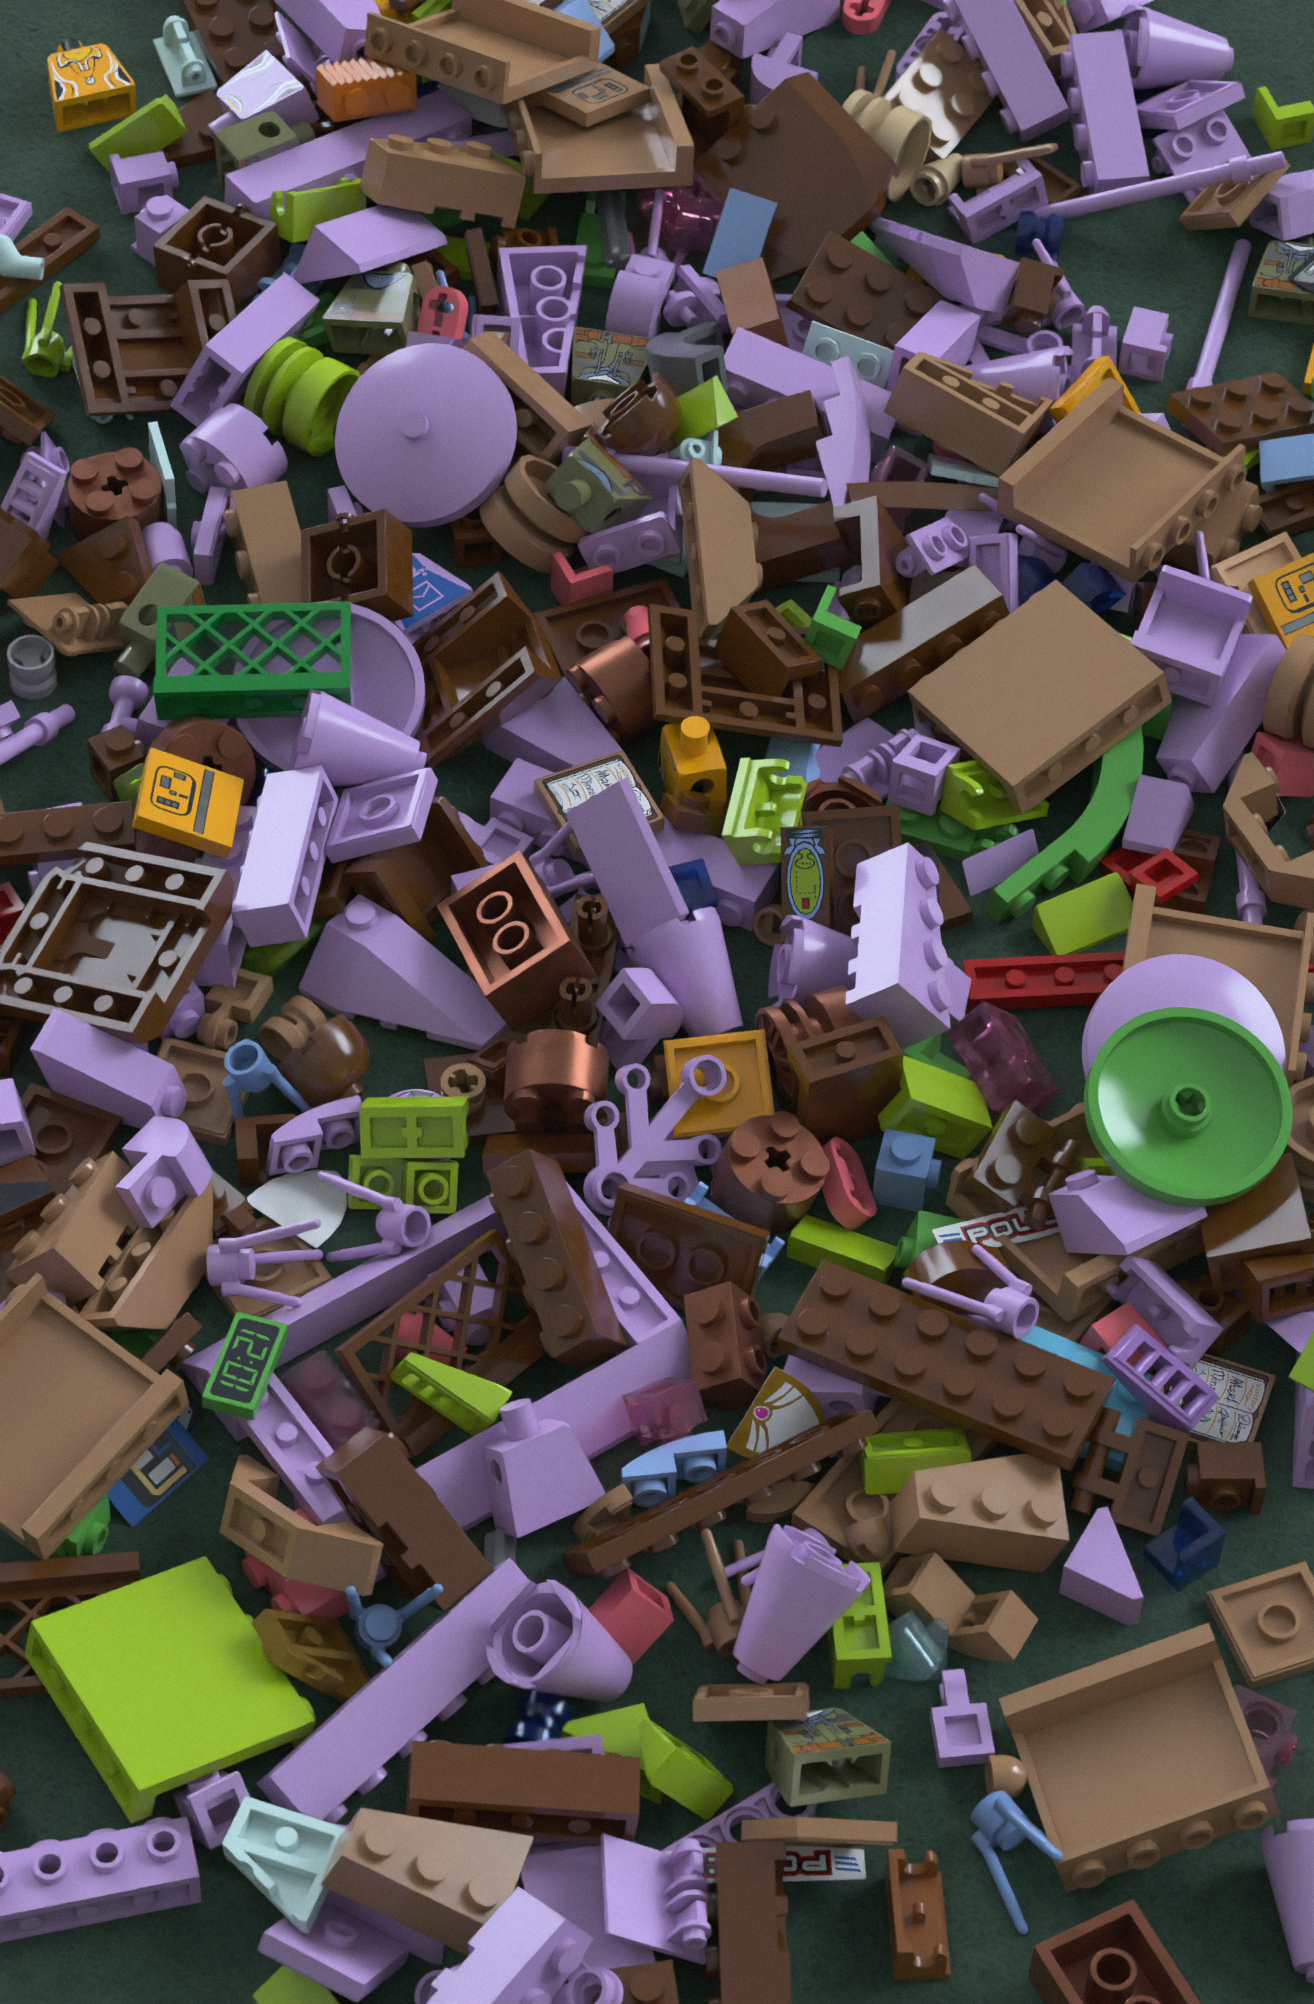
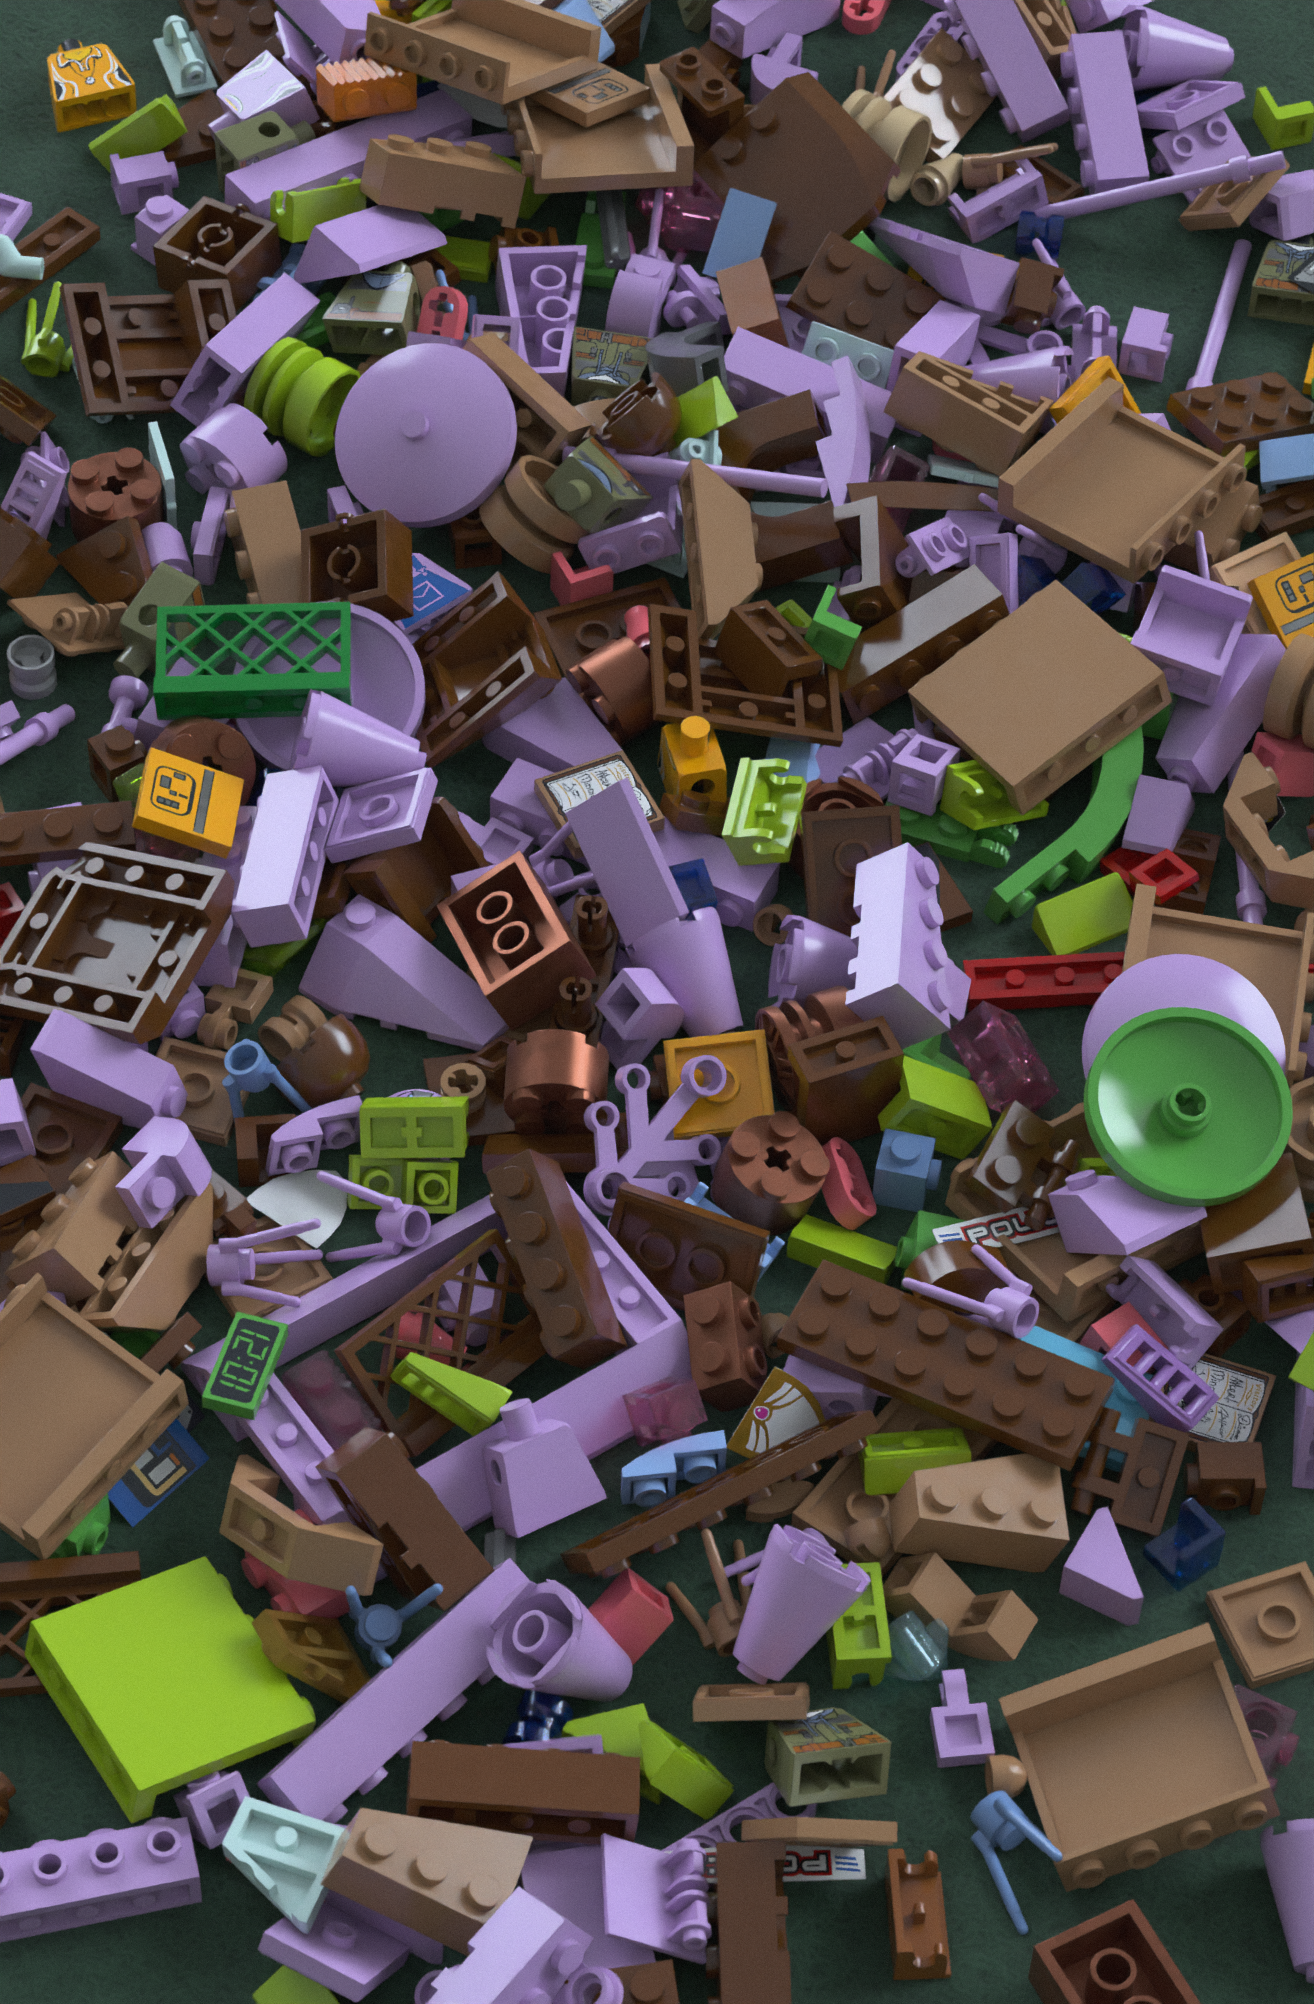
reddish brown tile [464,227,500,316] -> none
medium nougat tile [572,1483,633,1542] -> none
tile [780,826,835,926] -> none
lavender sticker [962,829,1039,897] -> none

